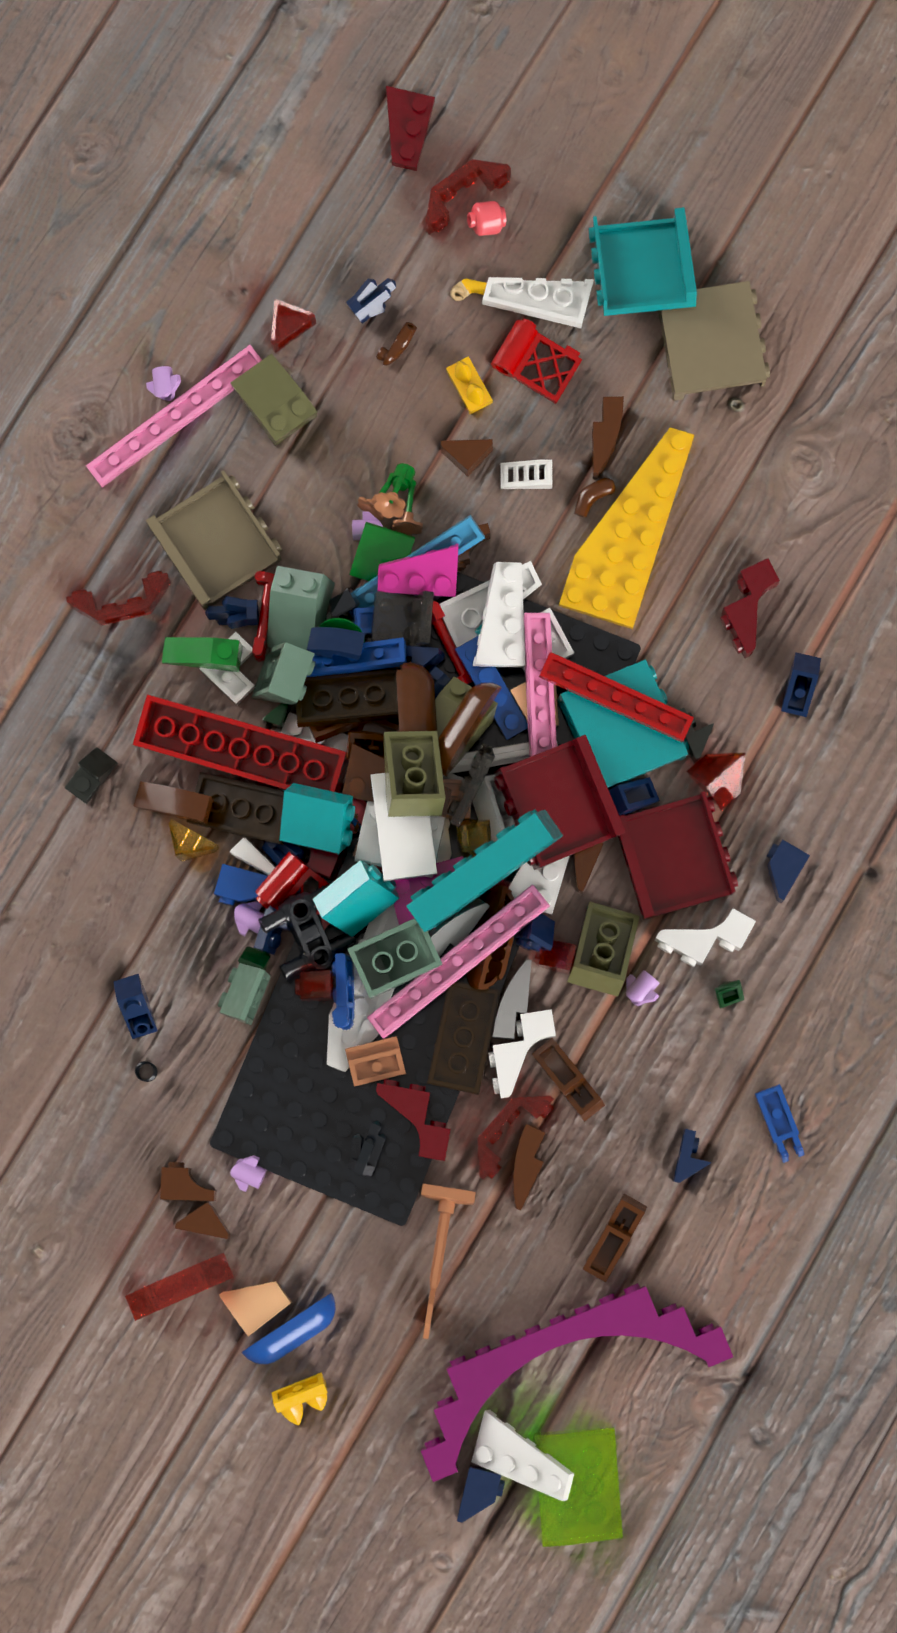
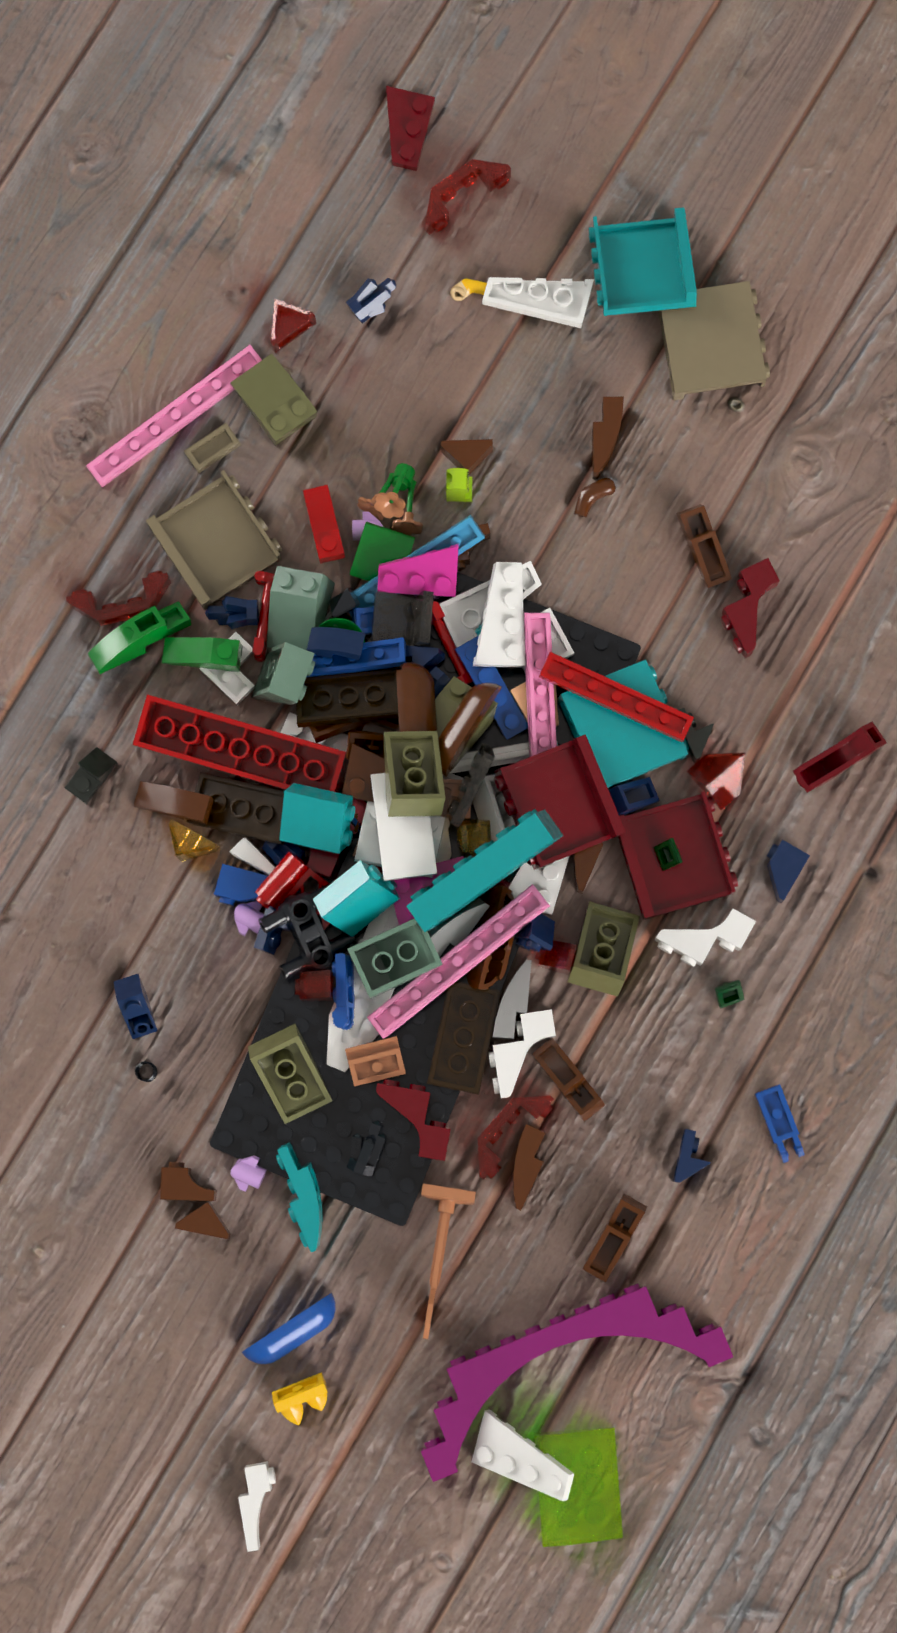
clear red slope [125,1253,234,1321] -> none
lavender piece [146,366,181,401] -> none
sand green slope [218,963,271,1025] -> none
light nougat slope [219,1281,293,1337] -> none
dark green slope [238,946,271,970] -> none
dark green slope [262,703,291,730] -> none
reddish brown arm [376,322,417,366] -> none
yellow tile [446,356,493,414] -> none
dark blue slope [457,1465,505,1523] -> none
coral head [467,201,506,236] -> none
red piece [491,318,583,404] -> none
white slope [500,459,552,489] -> none
yellow wing [559,427,694,629] -> none
lavender piece [626,970,660,1006] -> none
dark blue slope [781,652,821,717] -> none
none -> green slope [88,601,191,674]
none -> dark tan tile [184,423,241,473]
none -> white slope [238,1461,276,1552]
none -> olive slope [248,1024,333,1124]
none -> teal slope [276,1142,323,1252]
none -> red slope [303,484,345,564]
none -> lime leg [446,468,472,502]
none -> dark green slope [653,838,682,871]
none -> reddish brown slope [676,504,732,588]
none -> dark red arch [793,721,887,793]

